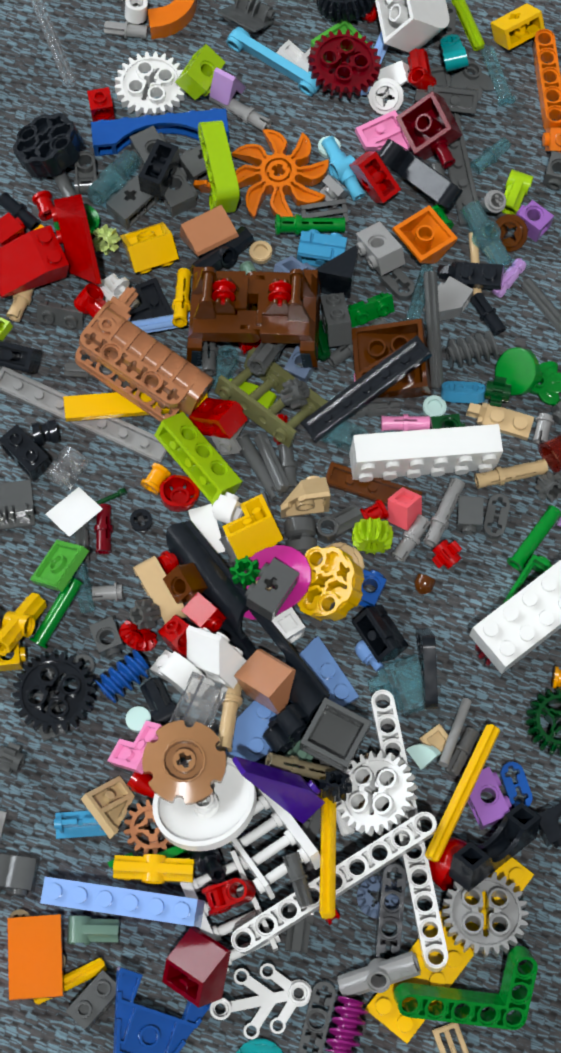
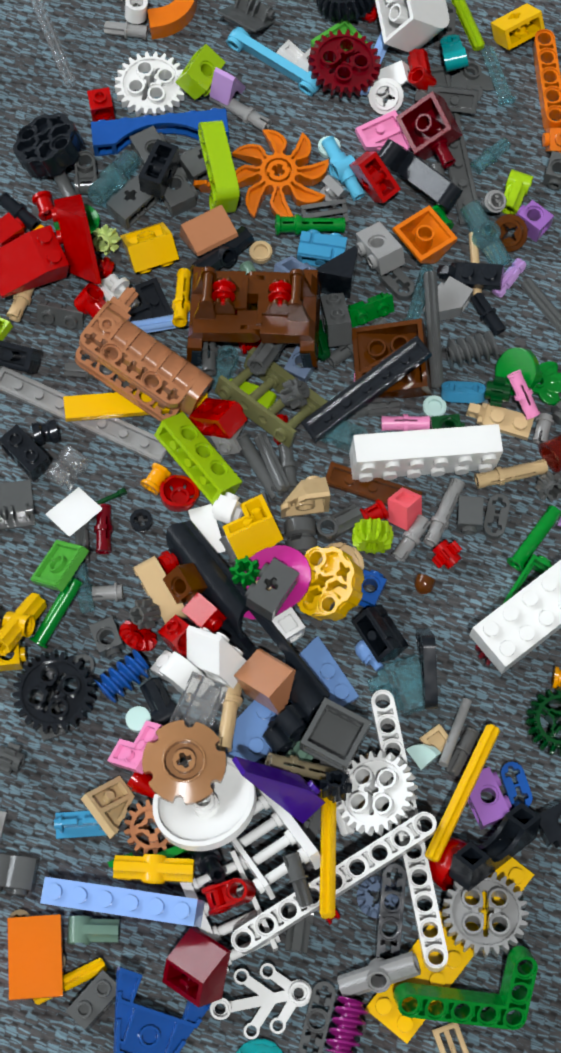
none -> red plate [97,256,114,279]
none -> bright pink pin [507,370,540,420]

